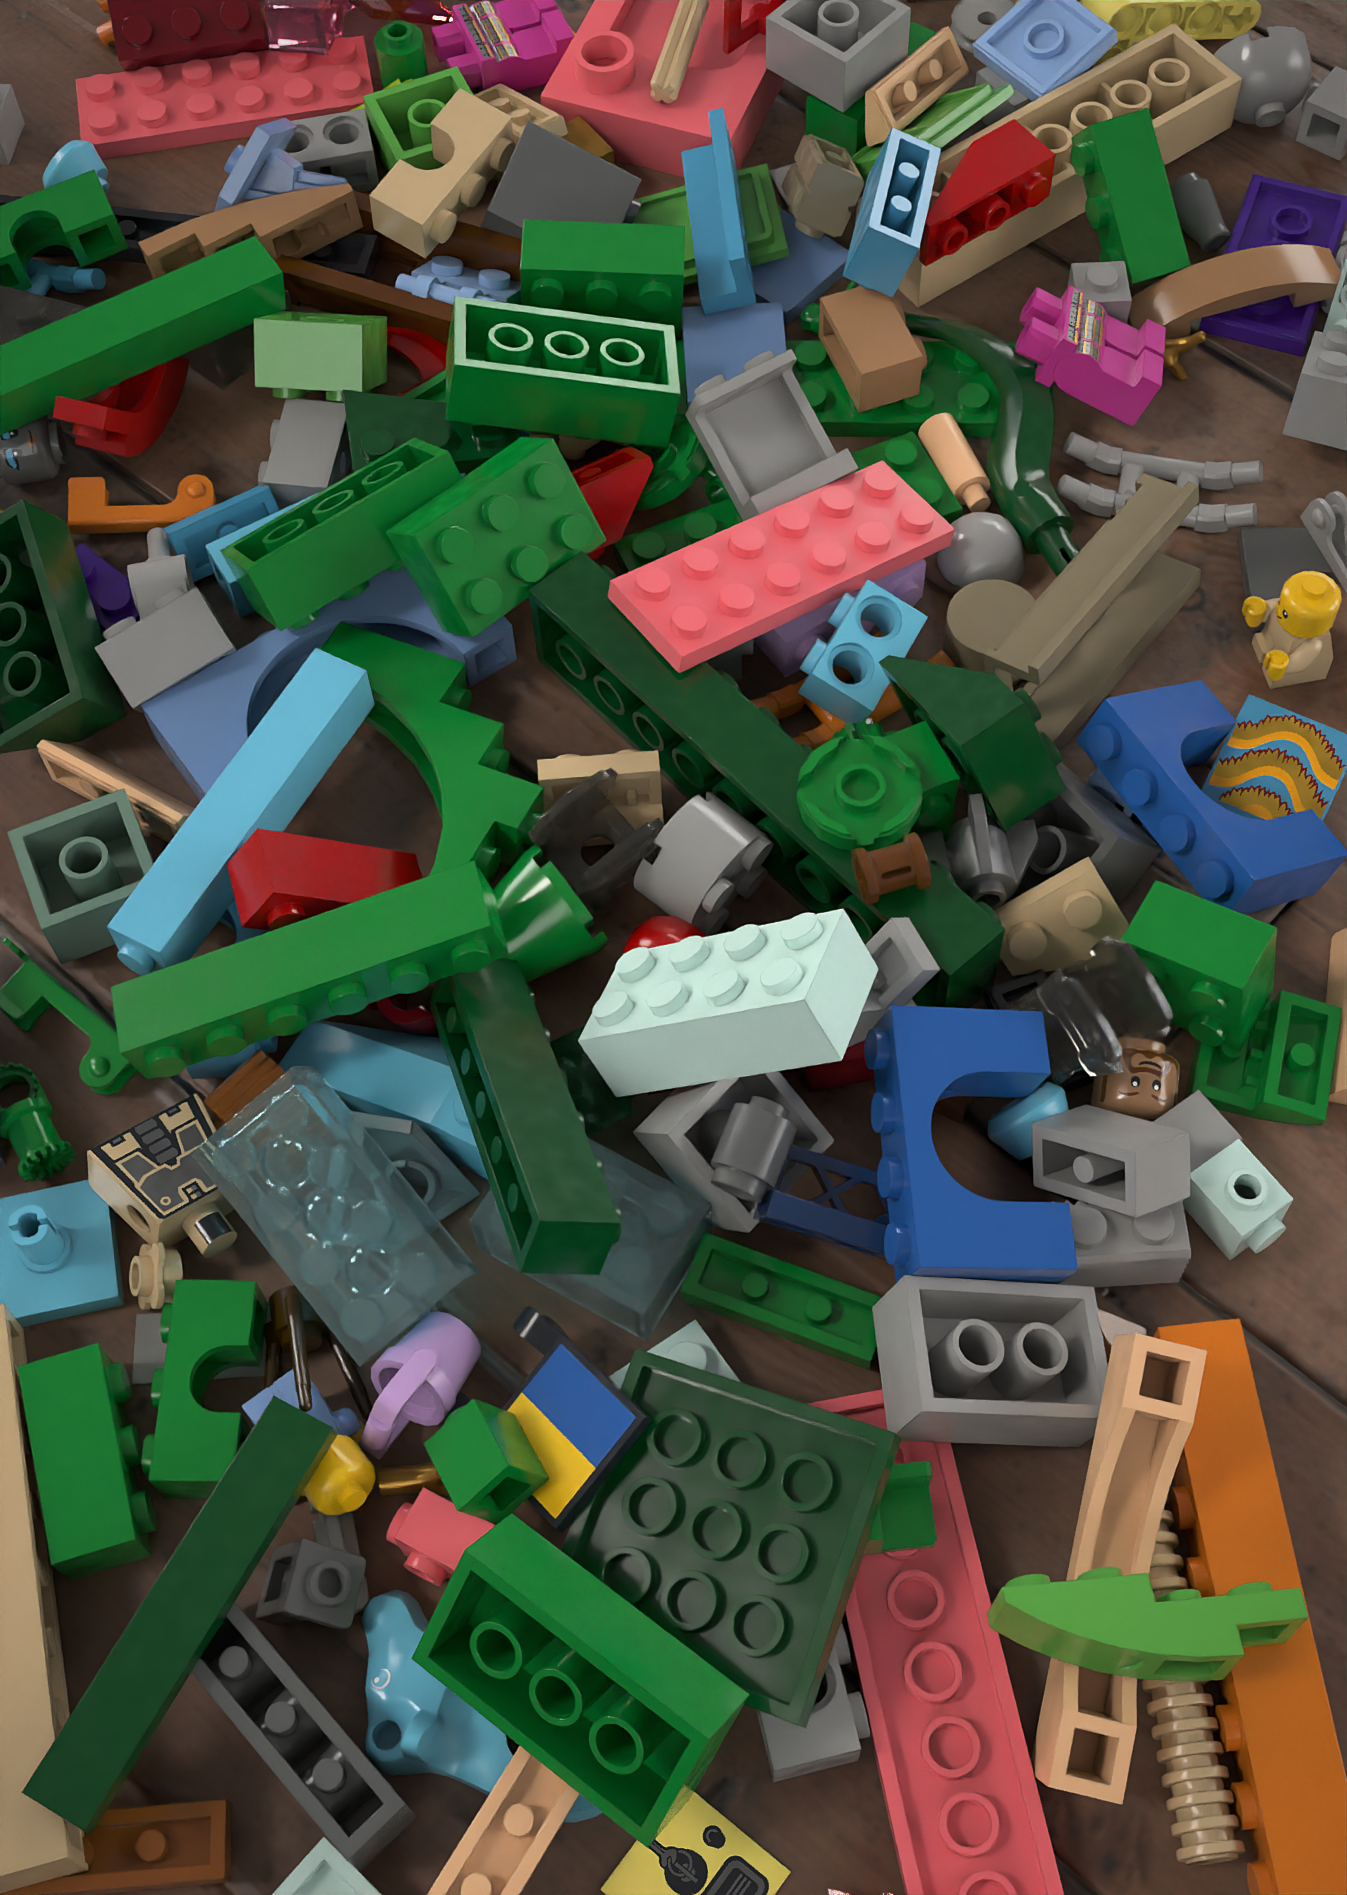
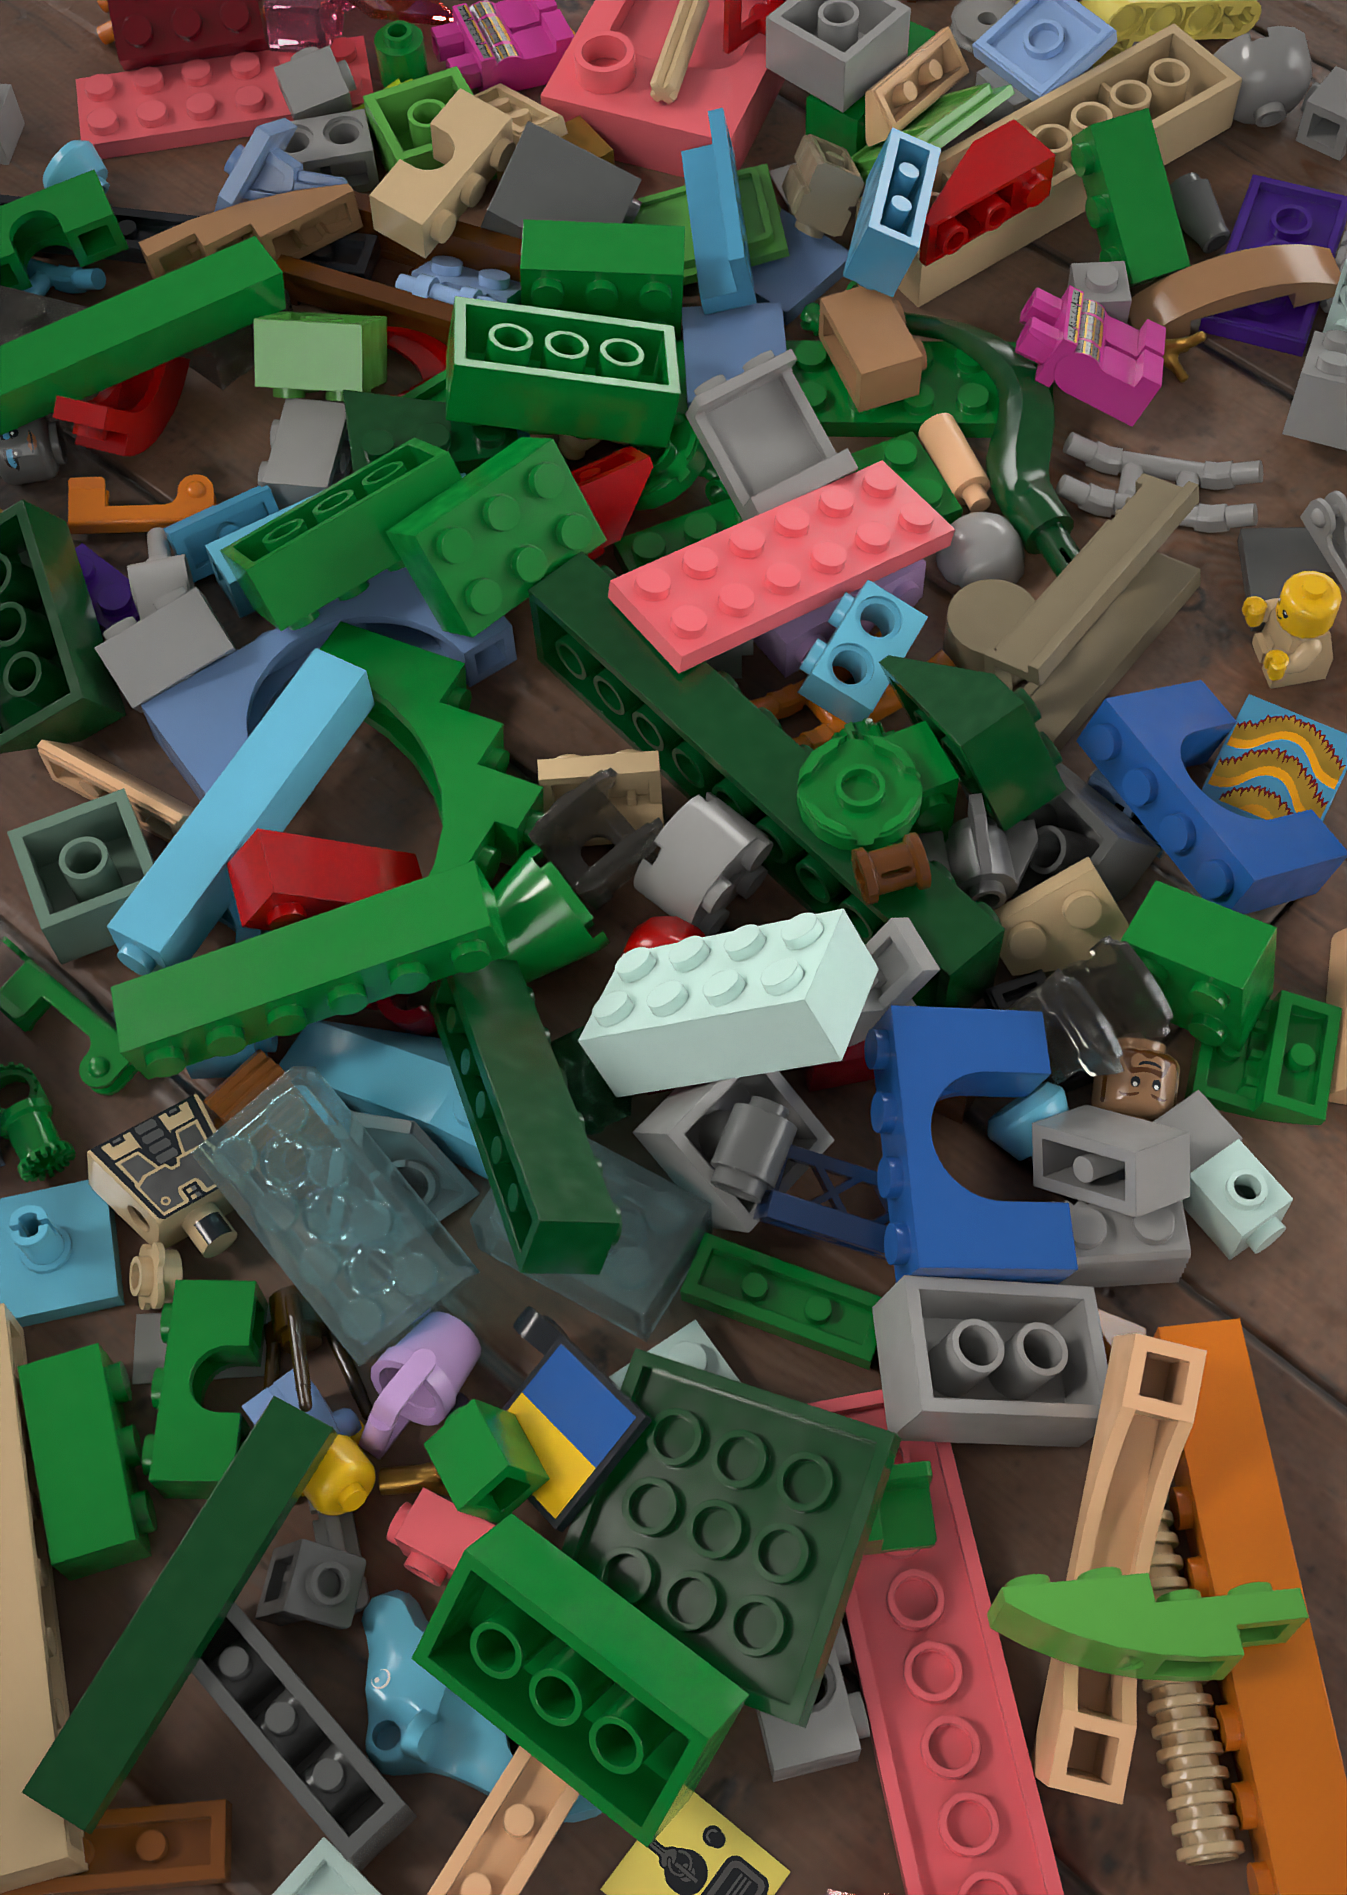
none -> light grey brick [274,45,357,121]

